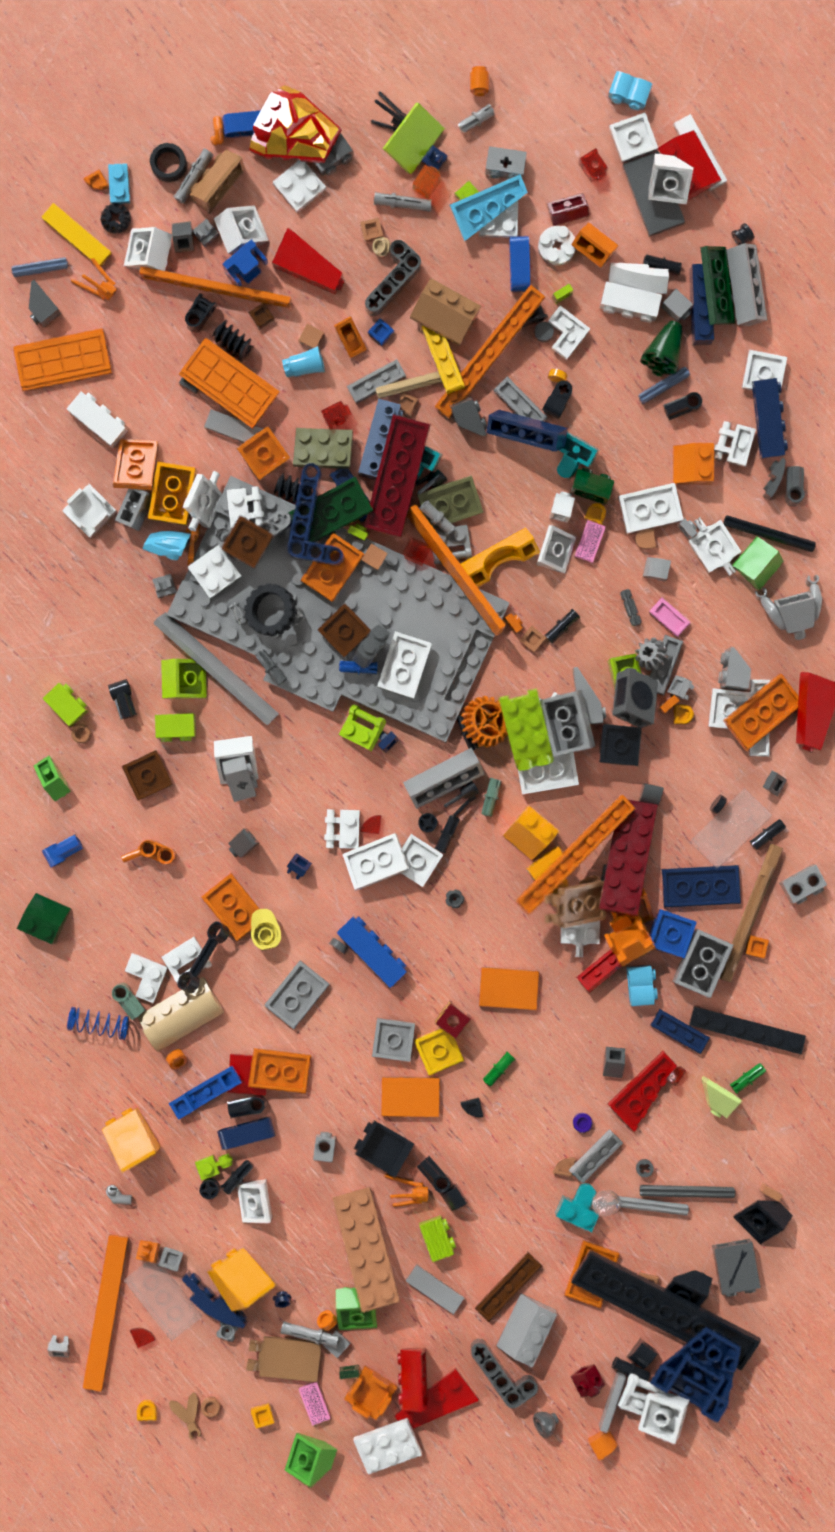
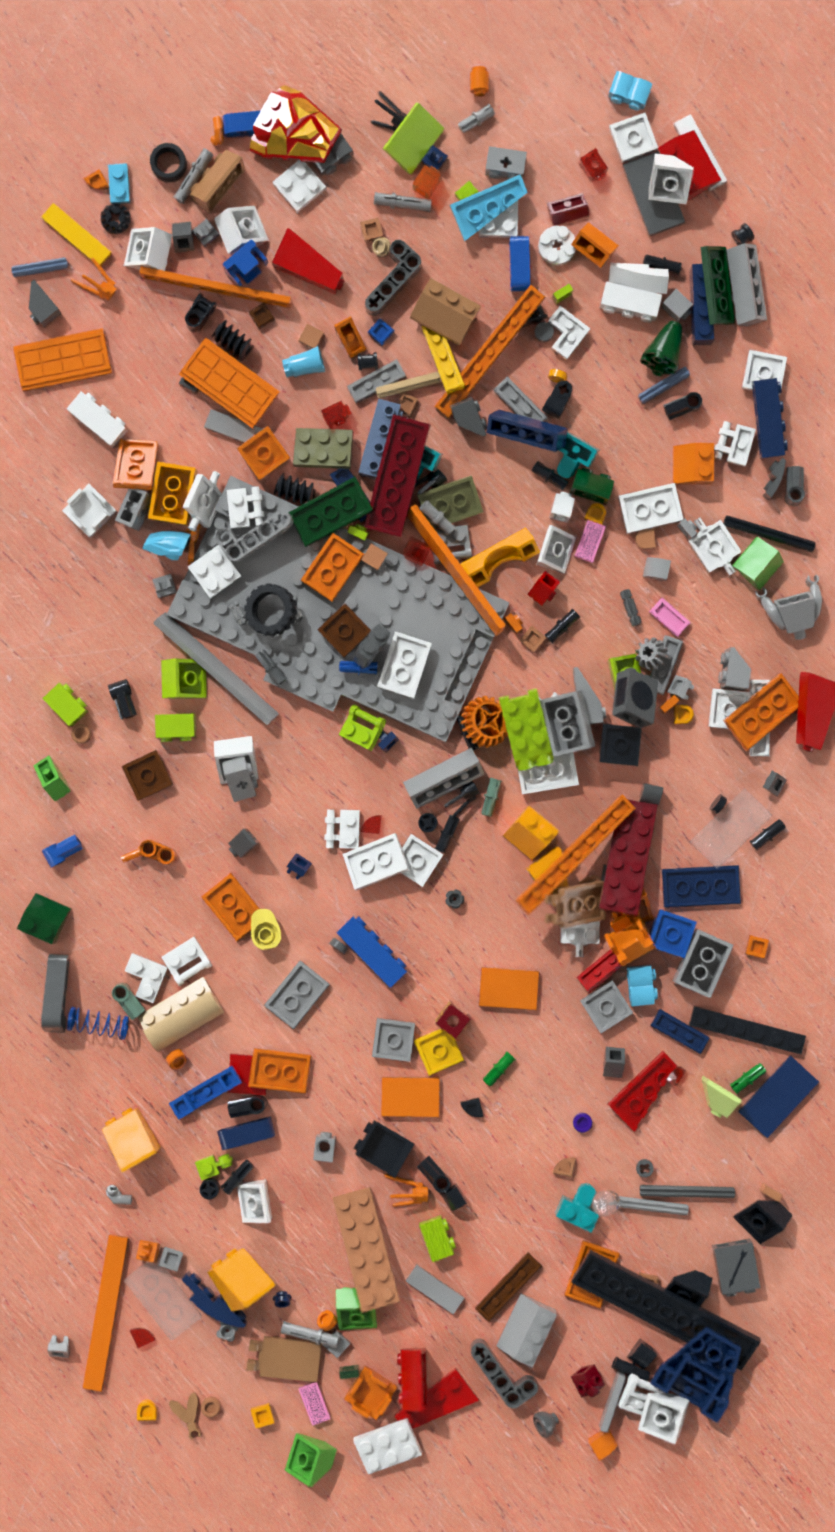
black piece [177,921,229,994] -> none
reddish brown plate [221,515,274,569] -> none
dark blue beam [288,463,345,566] -> none
light grey tile [569,1129,623,1184] -> none
medium nougat piece [719,844,783,982] -> none
light grey brick [779,864,827,905] -> none
none -> dark grey beam [41,954,70,1033]
none -> black bush [358,352,378,371]
none -> red brick [527,571,560,606]
none -> black axle [531,461,568,490]
none -> light grey plate [580,980,633,1033]
none -> dark blue tile [738,1055,819,1138]

